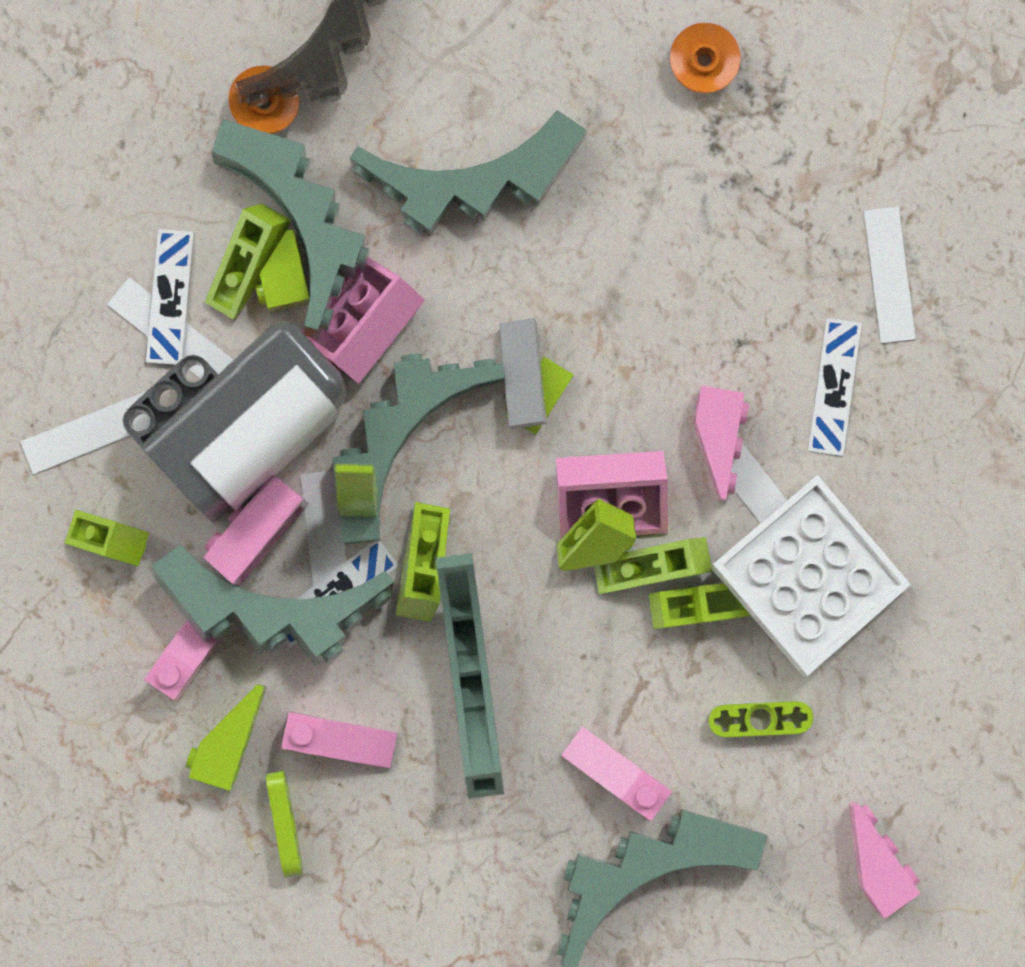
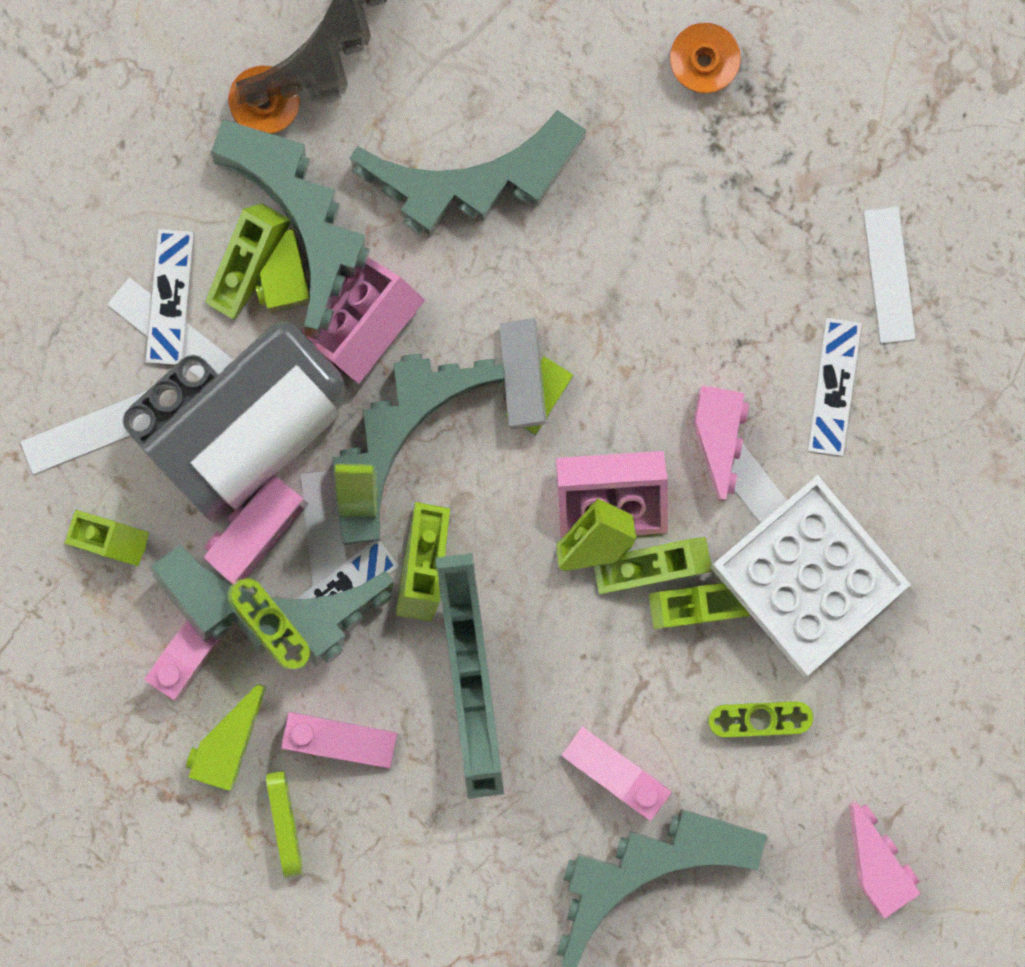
none -> lime beam [228,578,310,669]

